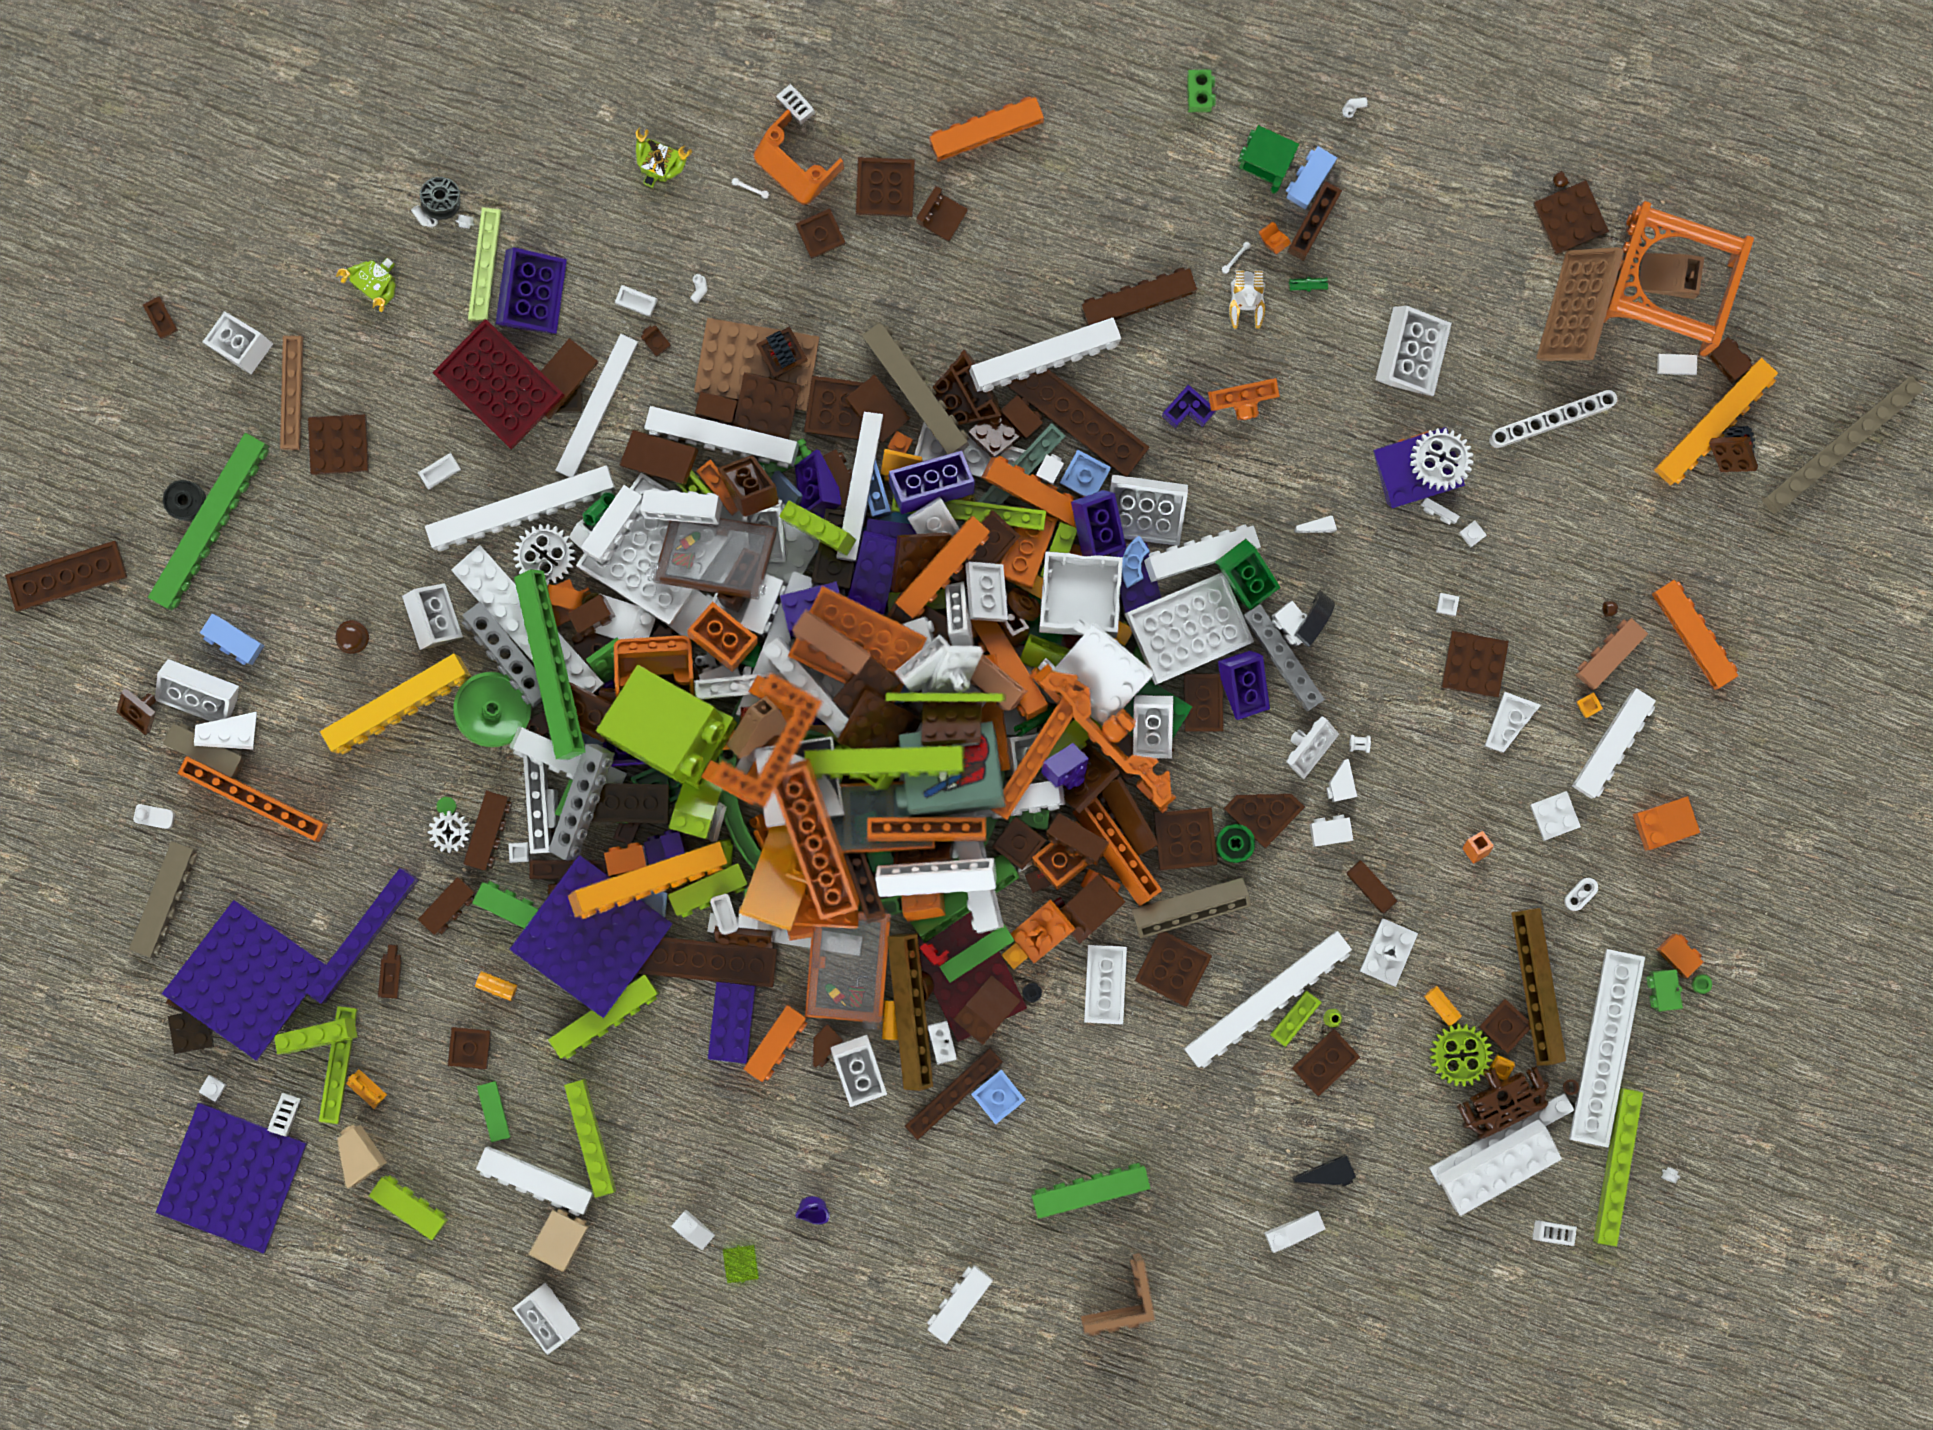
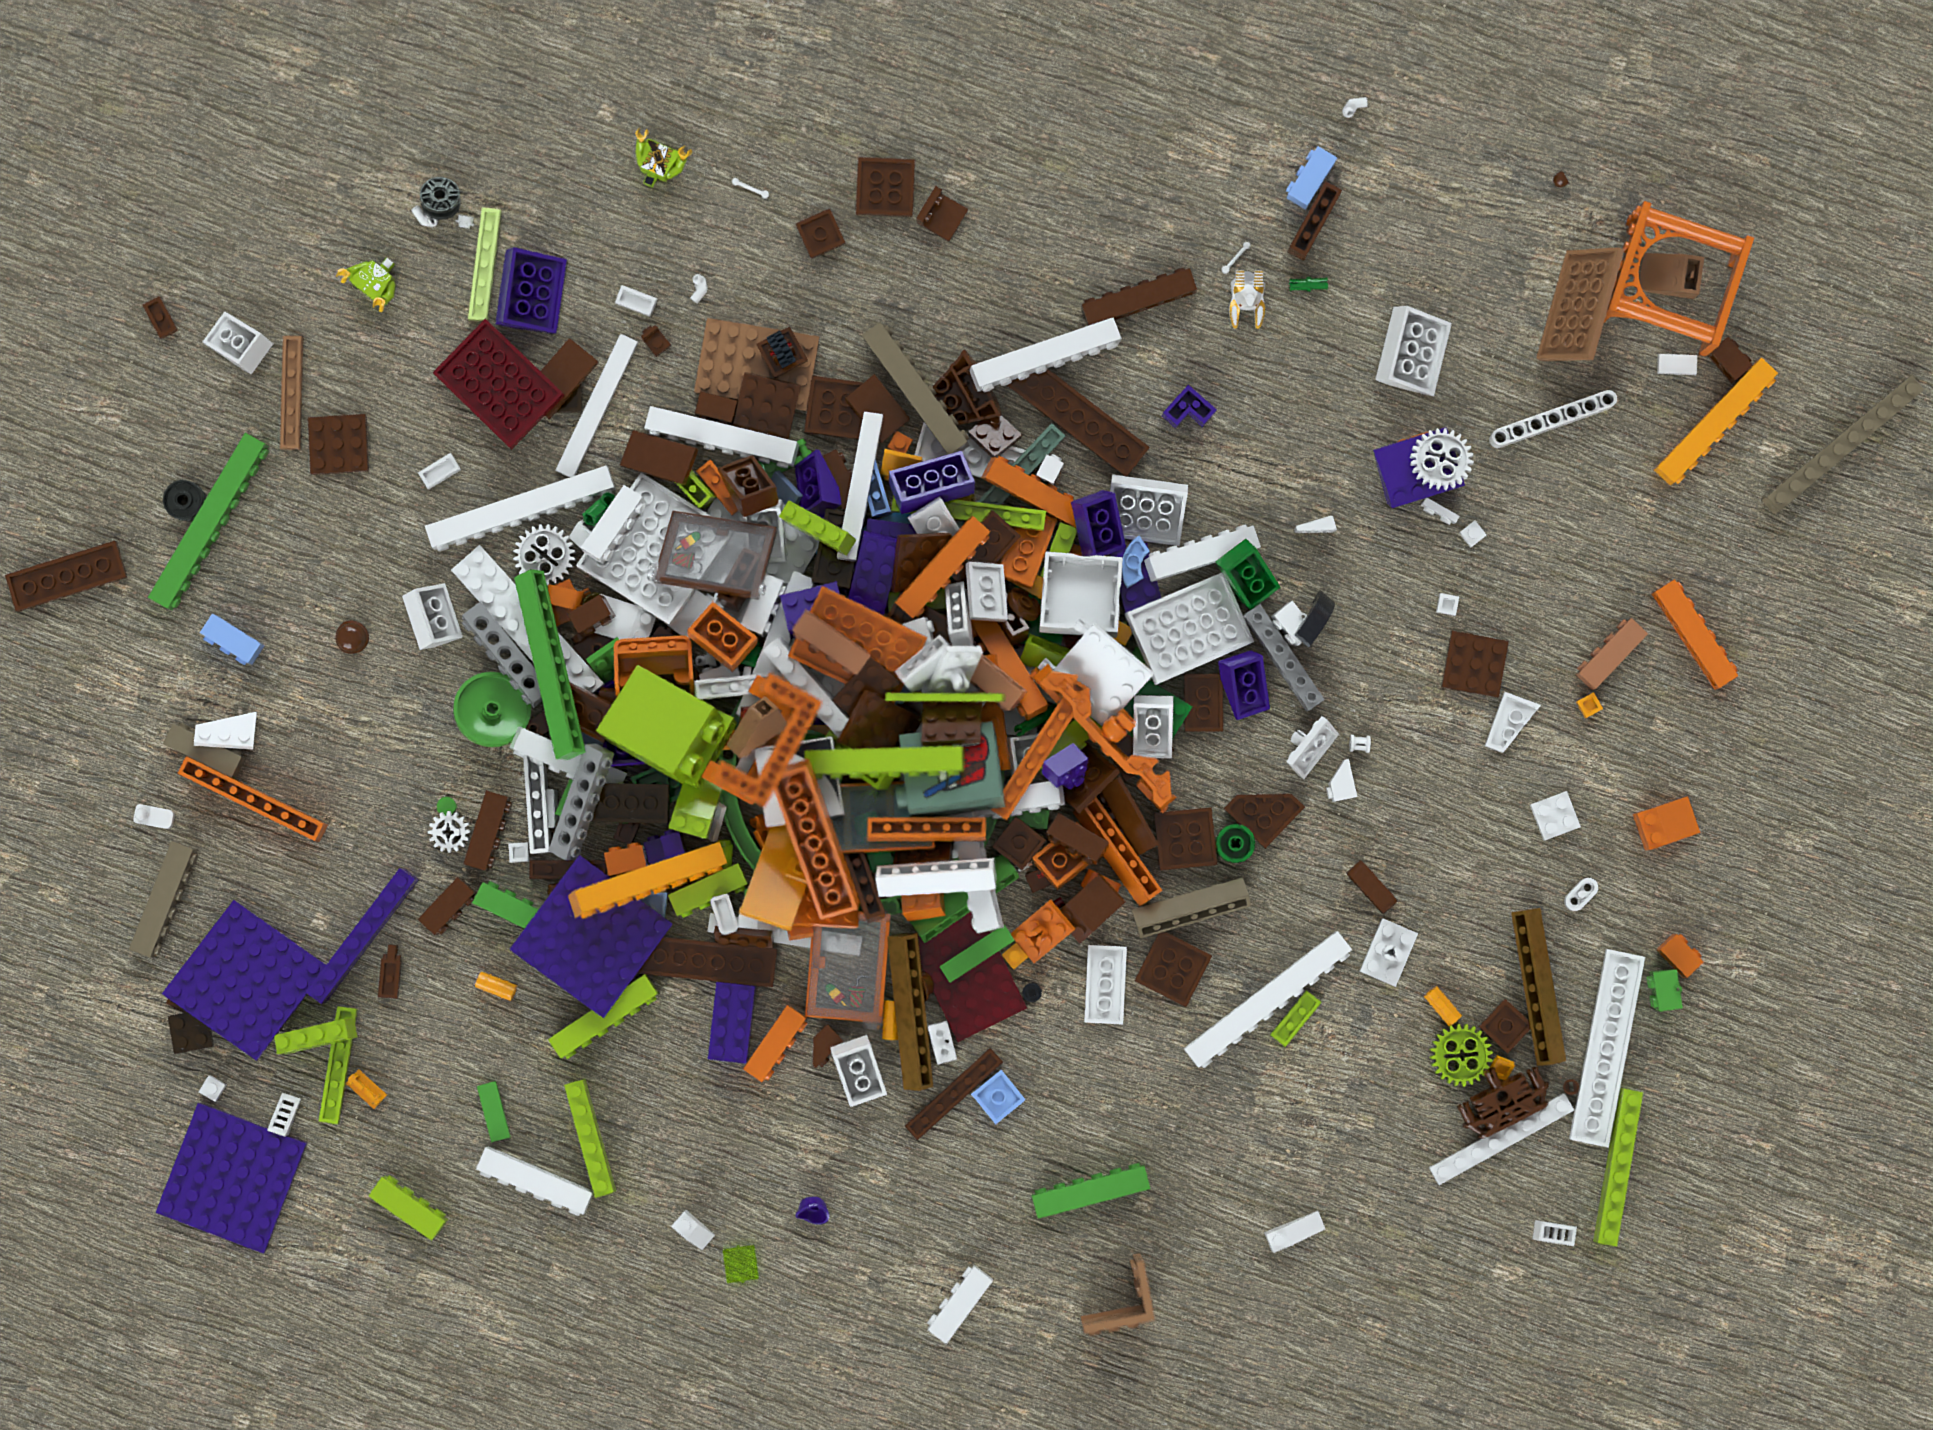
reddish brown tile [116,688,156,736] -> none
white slope [155,659,239,722] -> none
yellow brick [320,654,472,755] -> none
tan slope [337,1125,387,1188] -> none
reddish brown plate [448,1027,491,1069] -> none
white slope [512,1283,580,1355] -> none
tan slope [528,1208,589,1272] -> none
white brick [640,488,723,525] -> none
orange windscreen [754,109,844,205] -> none
white slope [776,84,815,125] -> none
red bracket [919,943,949,966] -> none
orange brick [929,97,1044,162] -> none
reddish brown slope [953,975,1021,1045] -> none
reddish brown brick [1000,395,1043,441] -> none
light blue plate [1059,450,1111,497] -> none
bright green brick [1187,70,1215,112] -> none
orange plate [1208,378,1280,420] -> none
green container [1238,125,1299,194] -> none
orange bracket [1259,222,1291,255] -> none
reddish brown plate [1291,1028,1360,1097] -> none
black slope [1292,1155,1356,1186] -> none
white brick [1310,815,1353,847] -> none
lime cone [1323,1009,1343,1028] -> none
white brick [1437,1119,1562,1216] -> none
orange brick [1462,831,1494,864] -> none
reddish brown plate [1533,180,1609,255] -> none
white brick [1572,688,1656,799] -> none
reddish brown hinge [1602,601,1618,617] -> none
white plate [1661,1167,1680,1184] -> none
bright green tile [1692,974,1712,994] -> none
reddish brown plate [1709,426,1758,472] -> none

